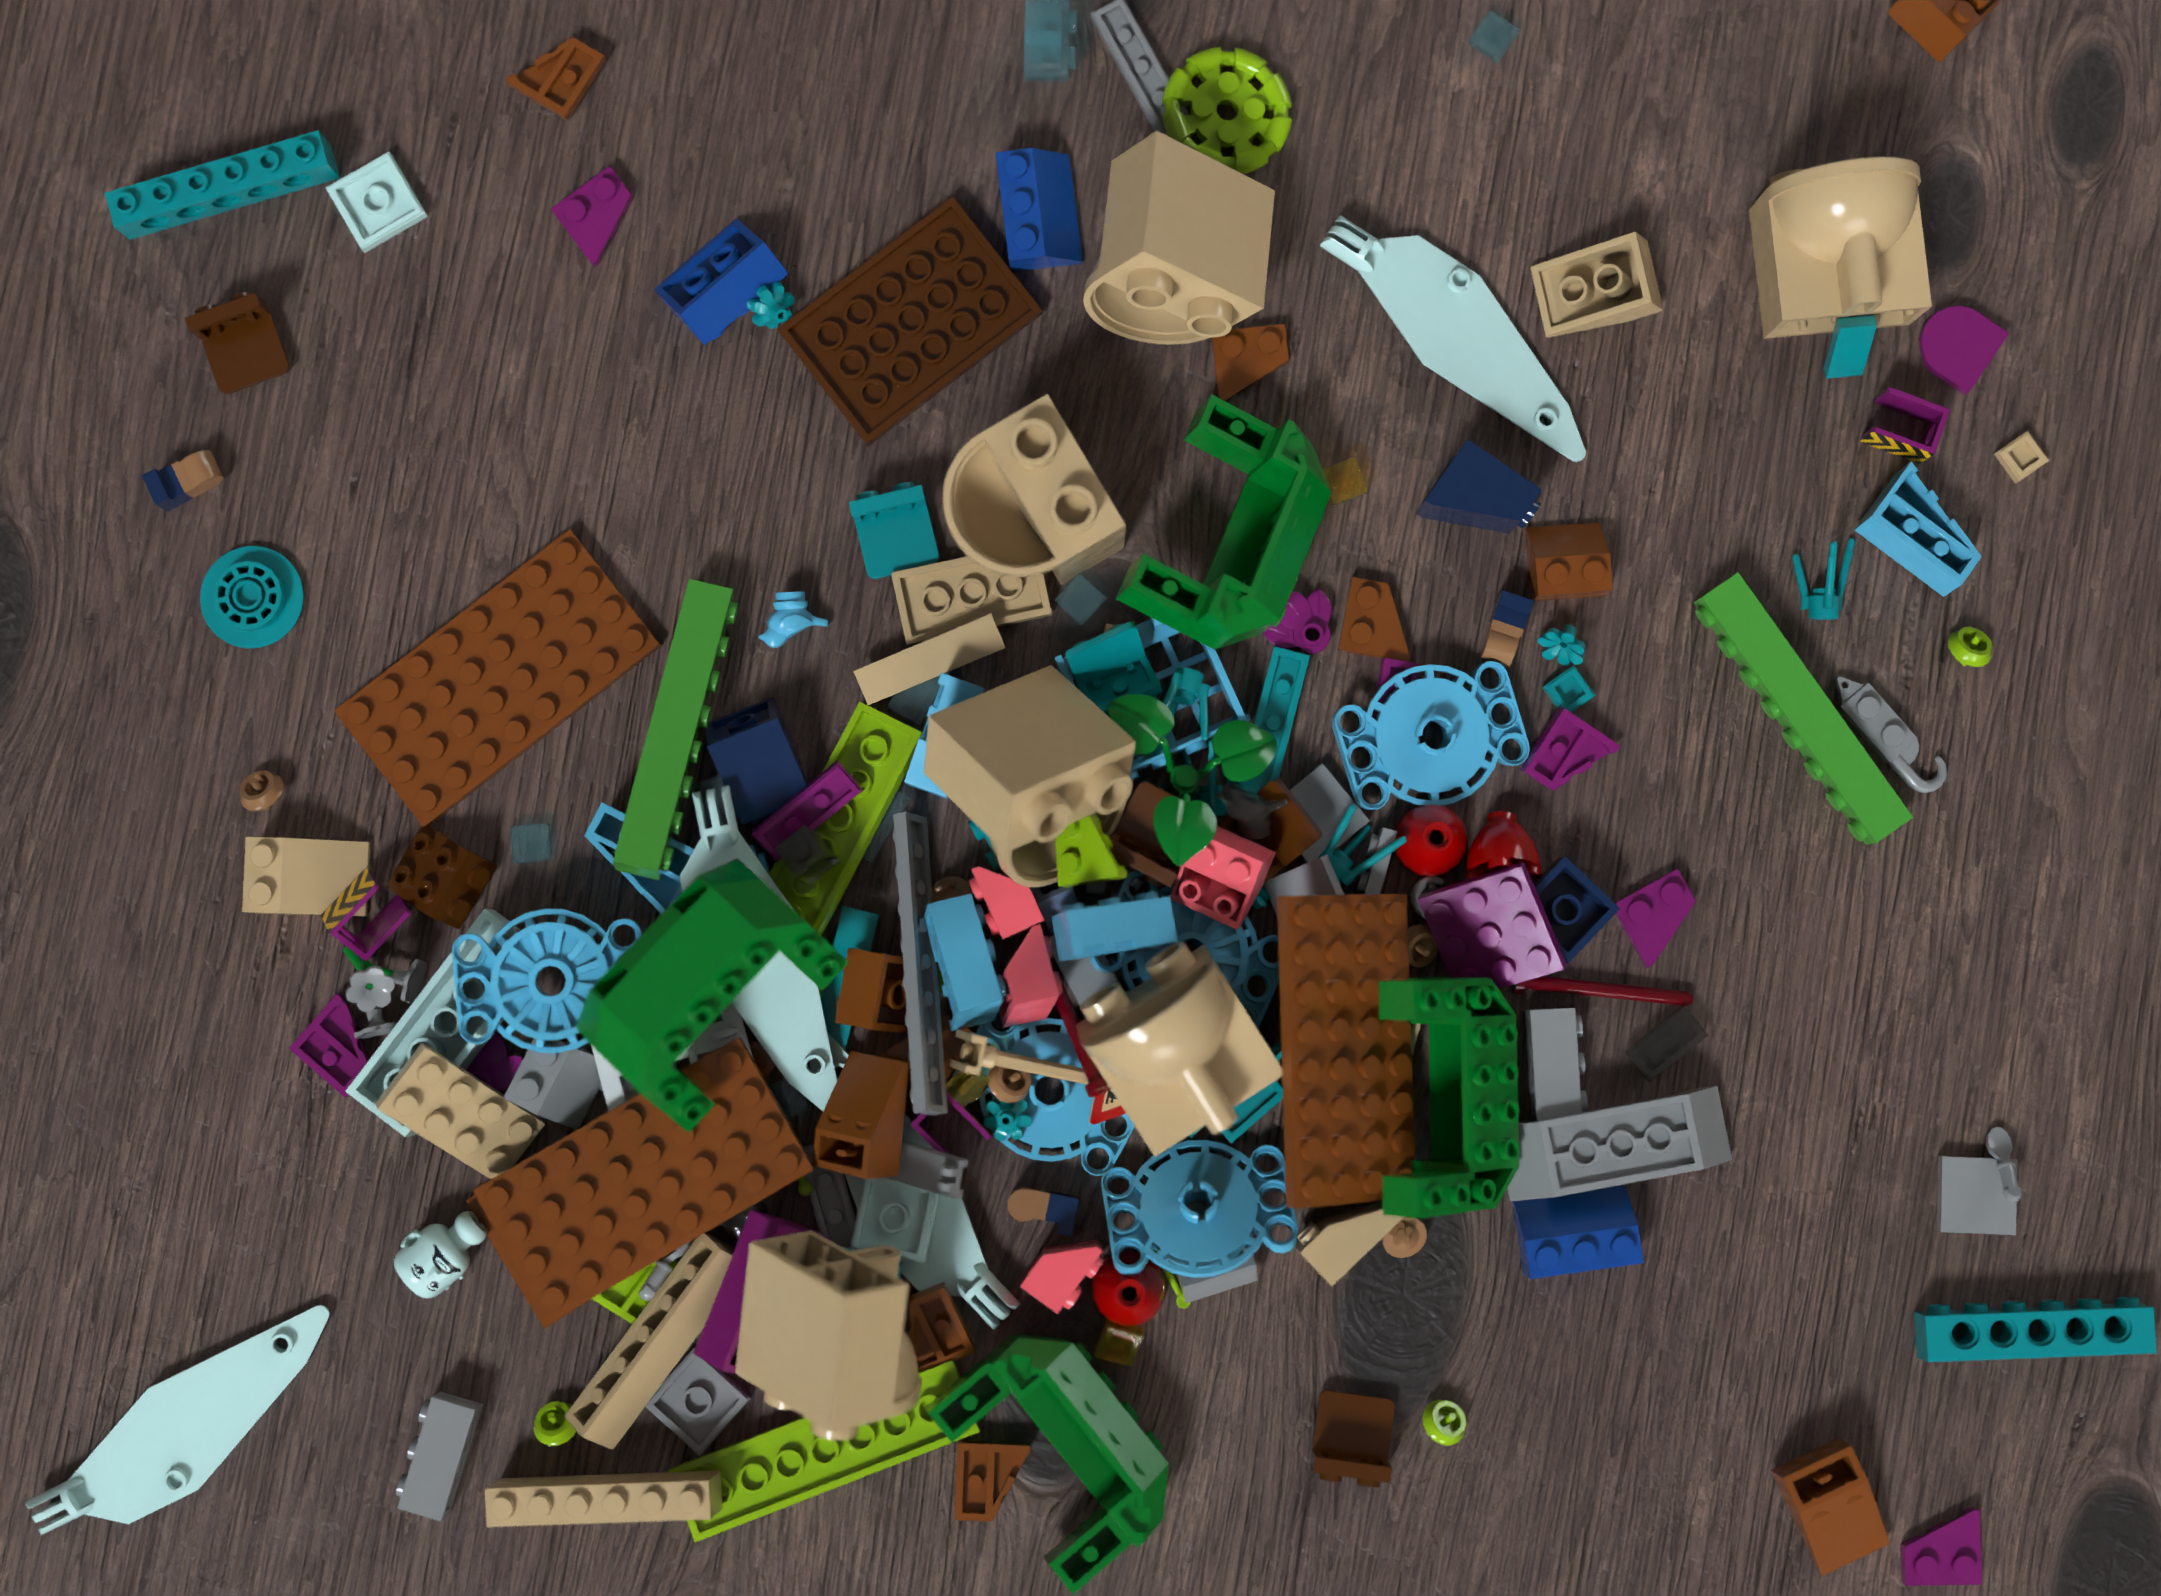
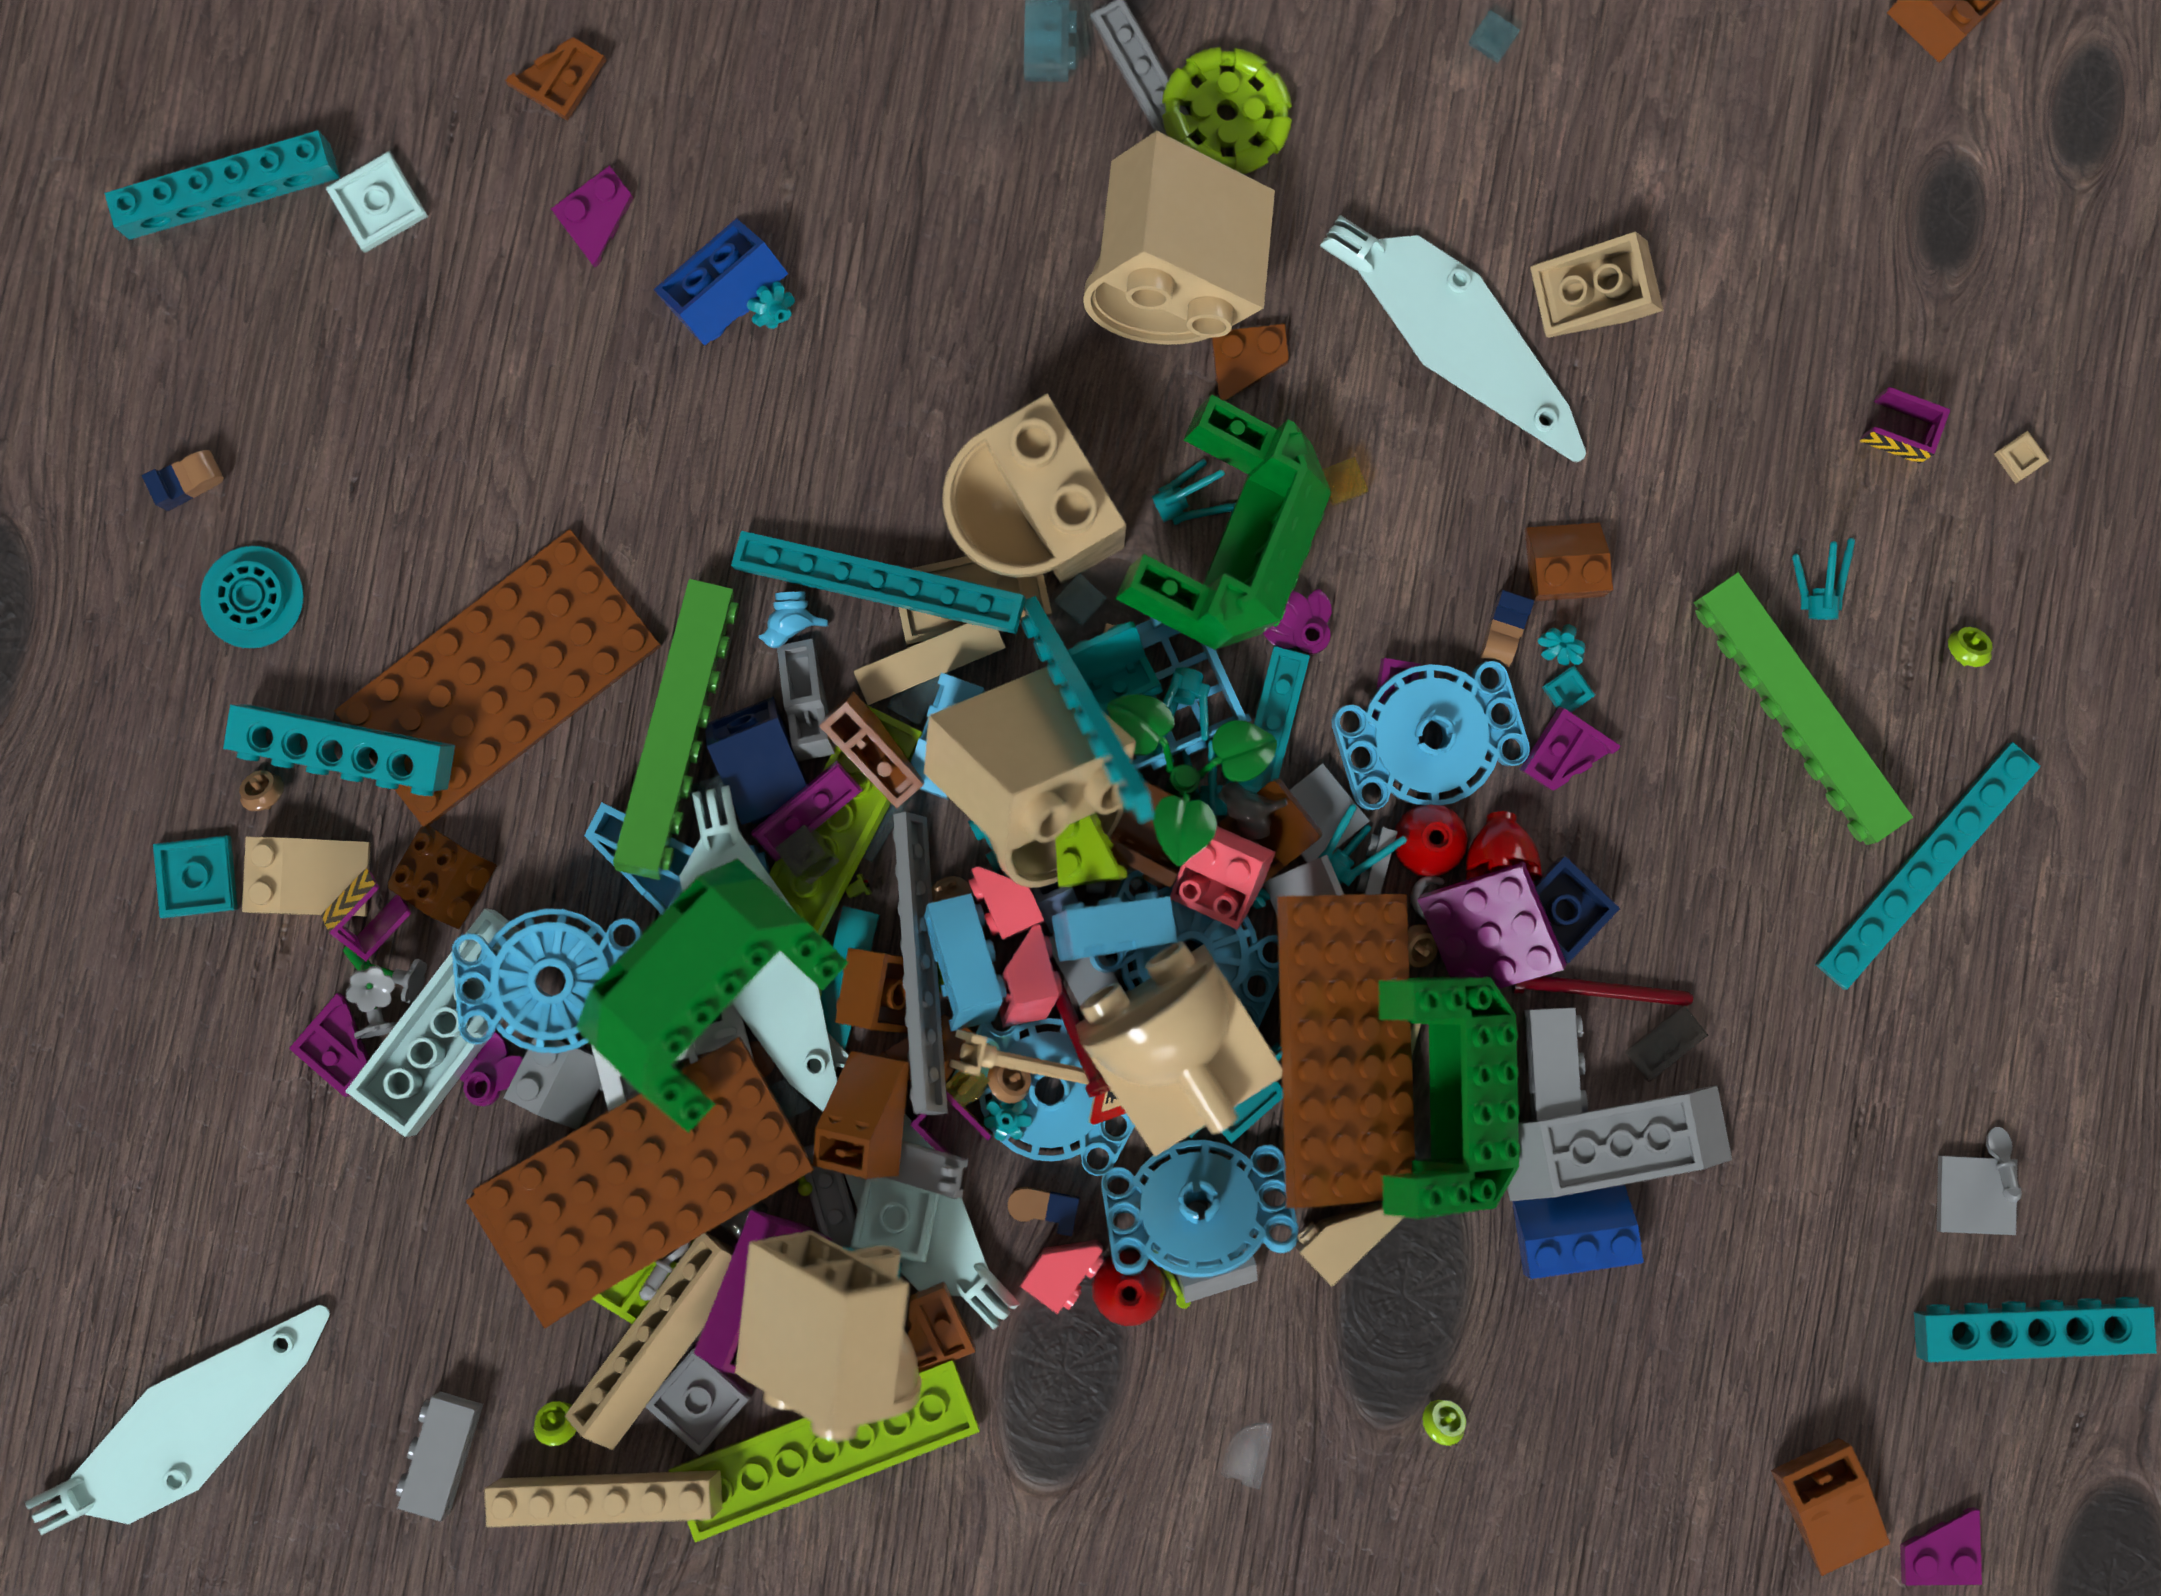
reddish brown bracket [185,292,290,394] -> none
tan plate [375,1042,545,1179] -> none
light aqua piece [394,1211,488,1298] -> none
clear light blue tile [510,823,553,864] -> none
reddish brown plate [777,196,1043,447] -> none
teal bracket [849,482,939,580] -> none
green wedge [924,1334,1169,1595] -> none
dark orange wing [954,1441,1031,1522] -> none
blue slope [995,148,1083,272] -> none
clear yellow plate [1095,1318,1143,1367] -> none
reddish brown bracket [1310,1390,1395,1488] -> none
dark orange wing [1337,577,1410,662] -> none
medium nougat hat [1382,1217,1427,1258] -> none
dark blue slope [1416,439,1542,533] -> none
magenta wing [1614,869,1696,968] -> none
tan piece [1749,157,1932,339] -> none
teal tile [1823,315,1877,379] -> none
light grey plate [1835,676,1947,793] -> none
medium azure wedge [1854,461,1982,597] -> none
magenta tile [1918,306,2009,396] -> none
none -> teal tile [153,836,238,918]
none -> teal brick [223,704,455,796]
none -> teal plate [731,531,1026,634]
none -> light grey slope [777,638,835,761]
none -> dark orange slope [819,691,925,809]
none -> lime piece [845,874,872,898]
none -> teal plate [1020,596,1154,823]
none -> teal plant [1152,459,1236,525]
none -> clear brick [1221,1423,1272,1490]
none -> teal plate [1815,742,2041,990]

